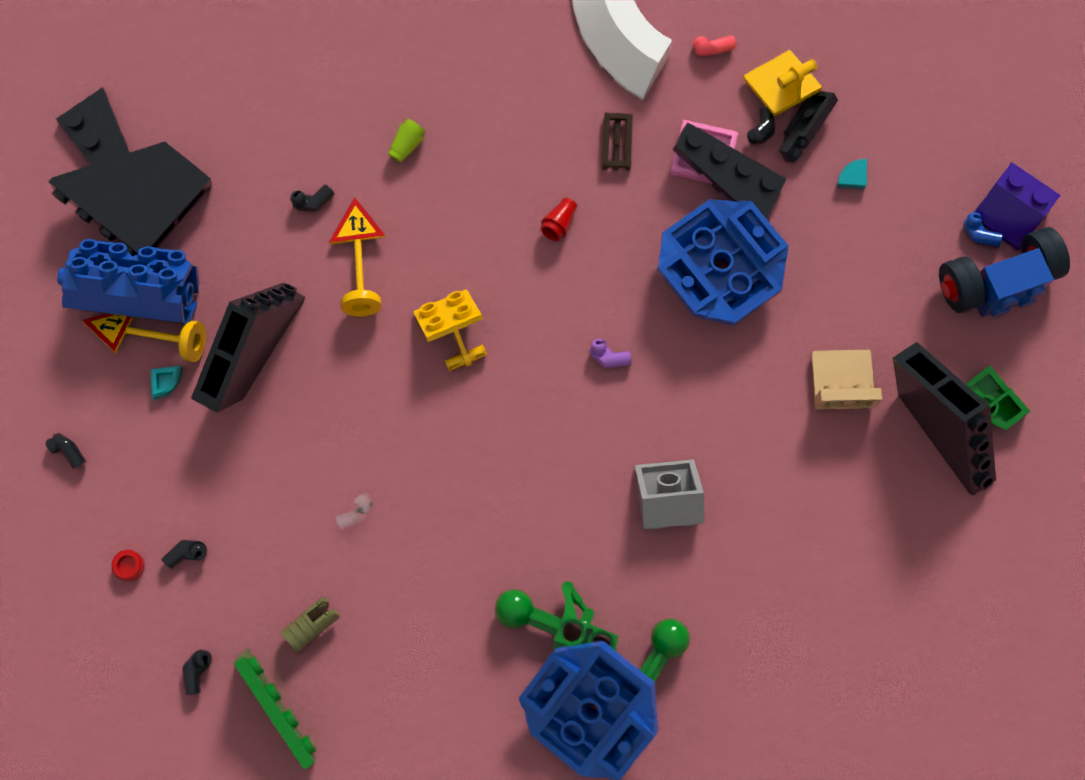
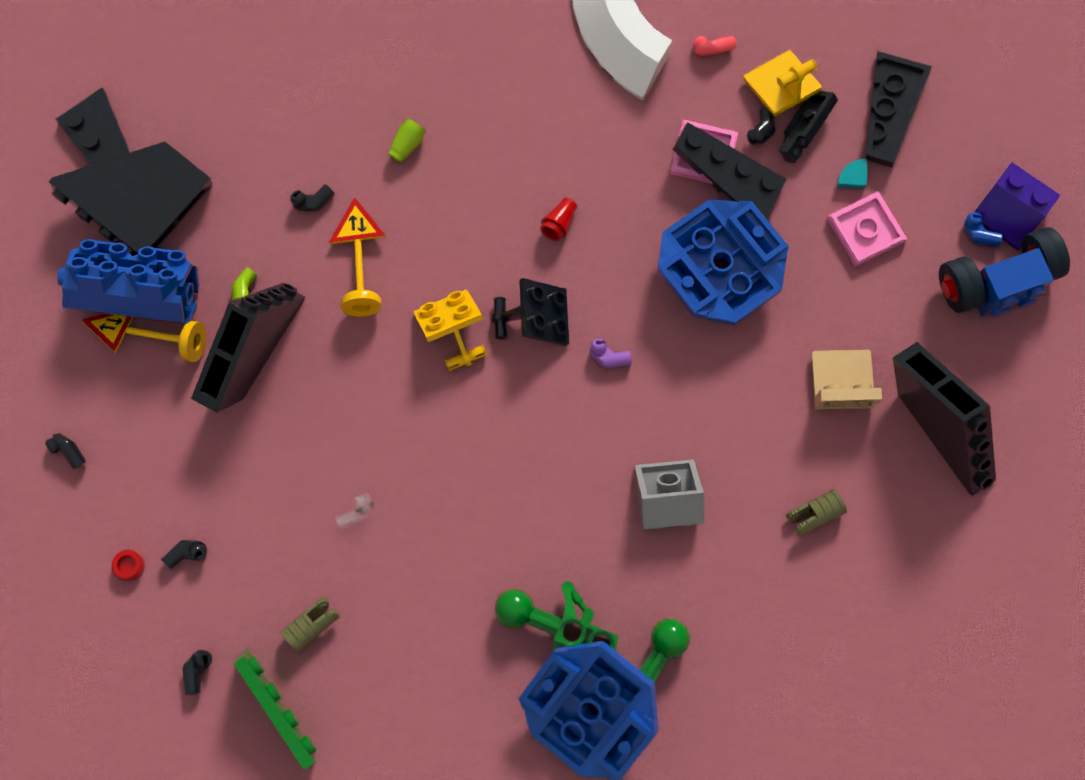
teal tile [150,366,182,400] -> none
dark brown tile [602,113,633,171] -> none
green slope [966,365,1030,430] -> none
none -> lime arm [231,267,258,301]
none -> black plate [492,278,569,346]
none -> olive hinge [785,489,847,536]
none -> bright pink tile [827,191,907,267]
none -> black wing [865,51,932,168]

